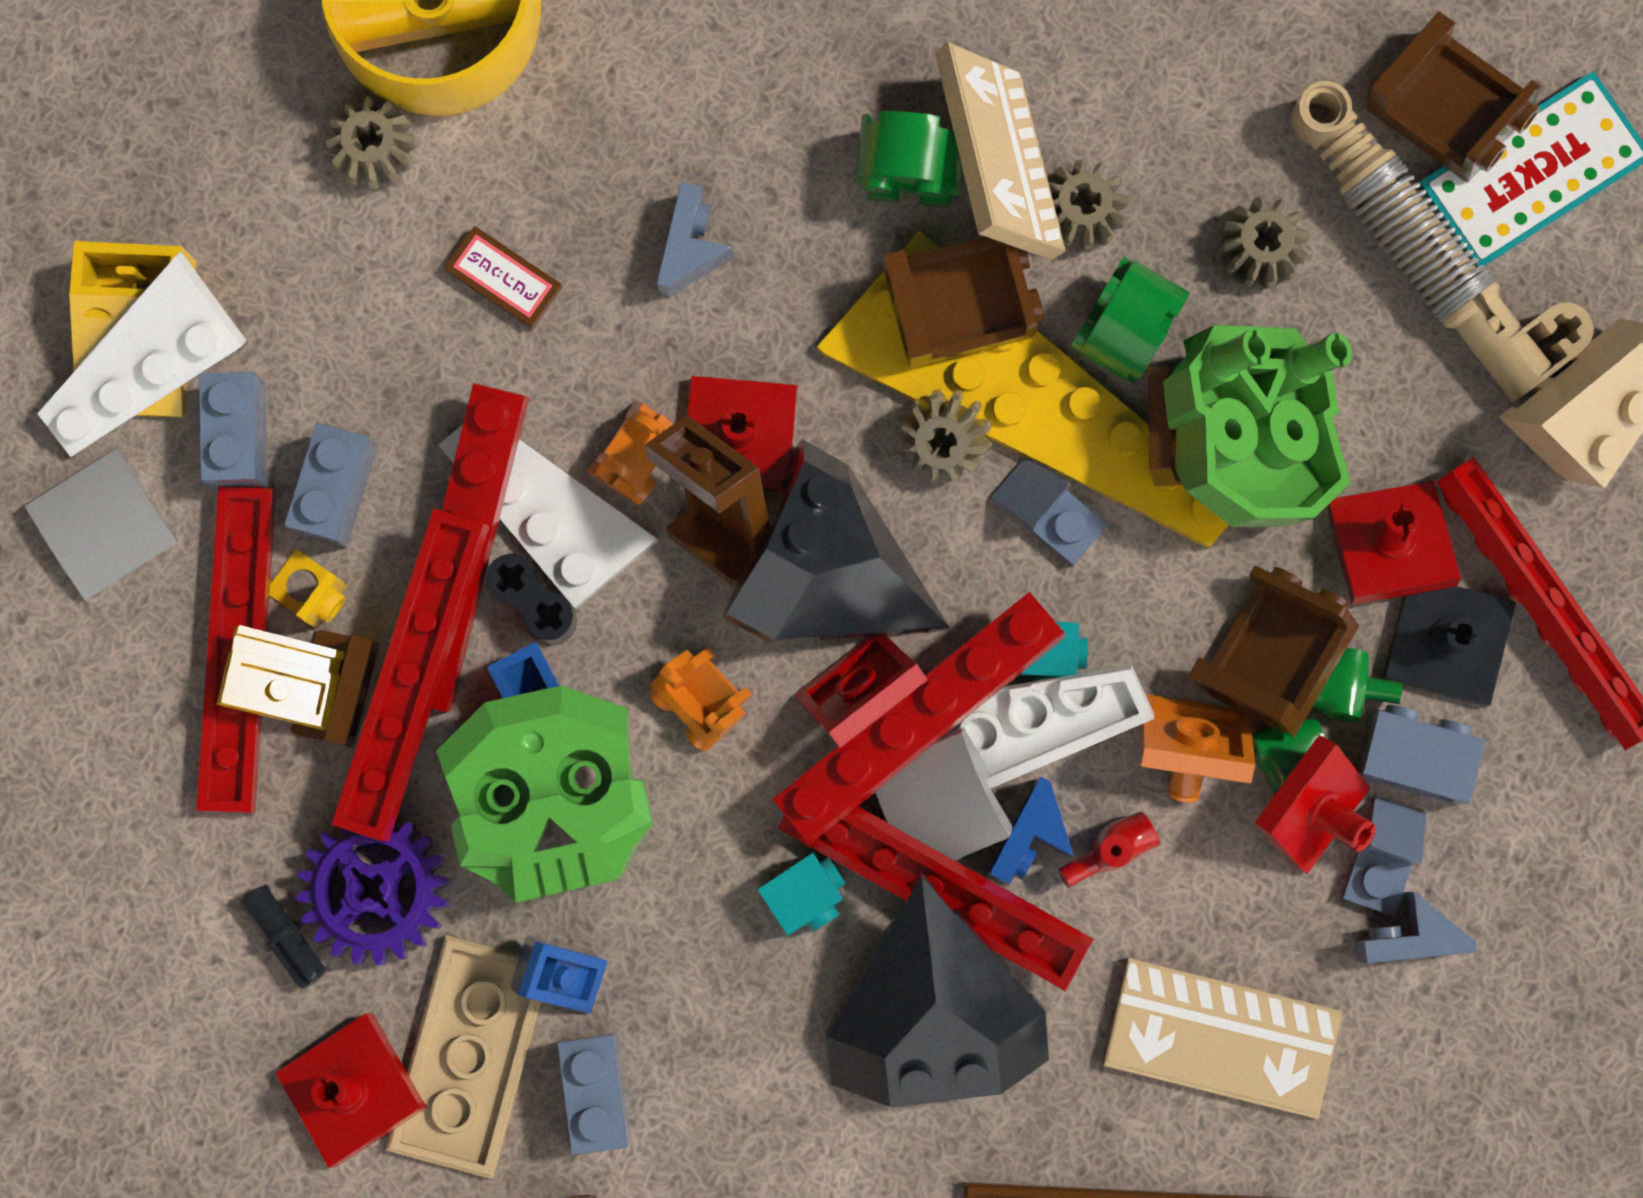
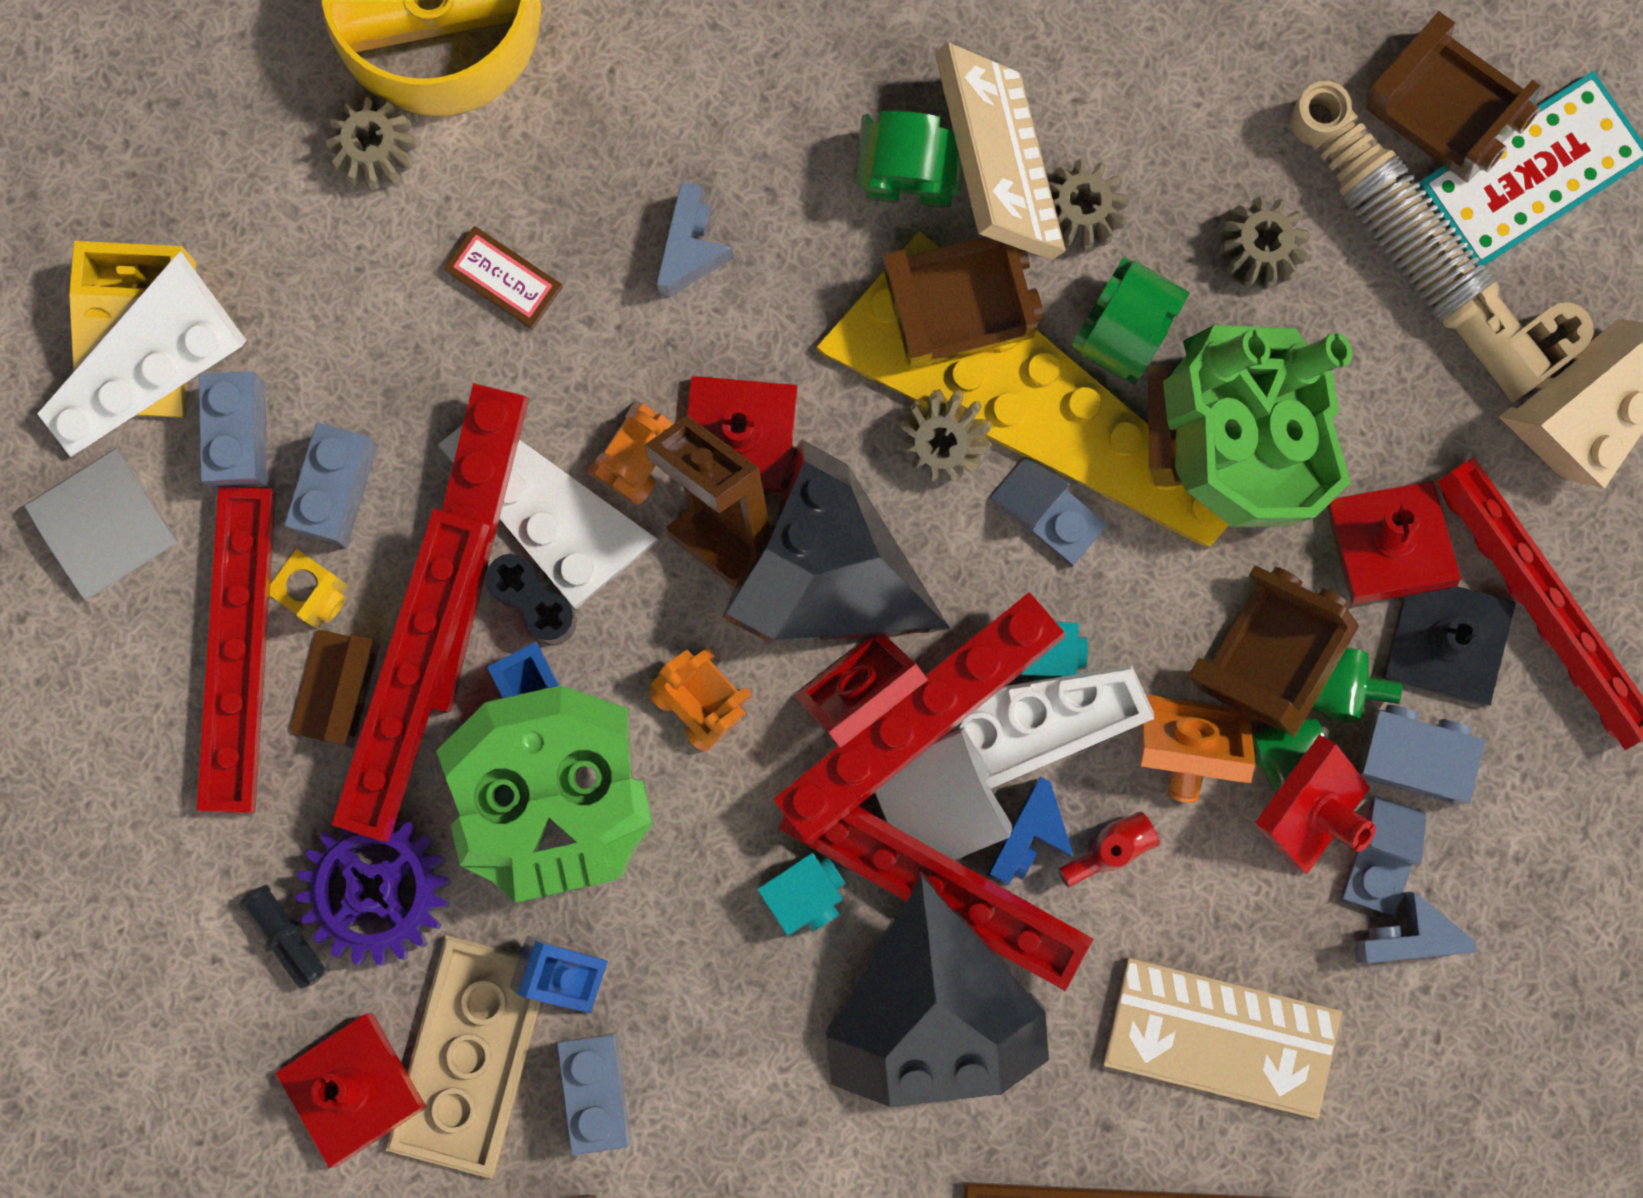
plate [216,625,345,730] -> none

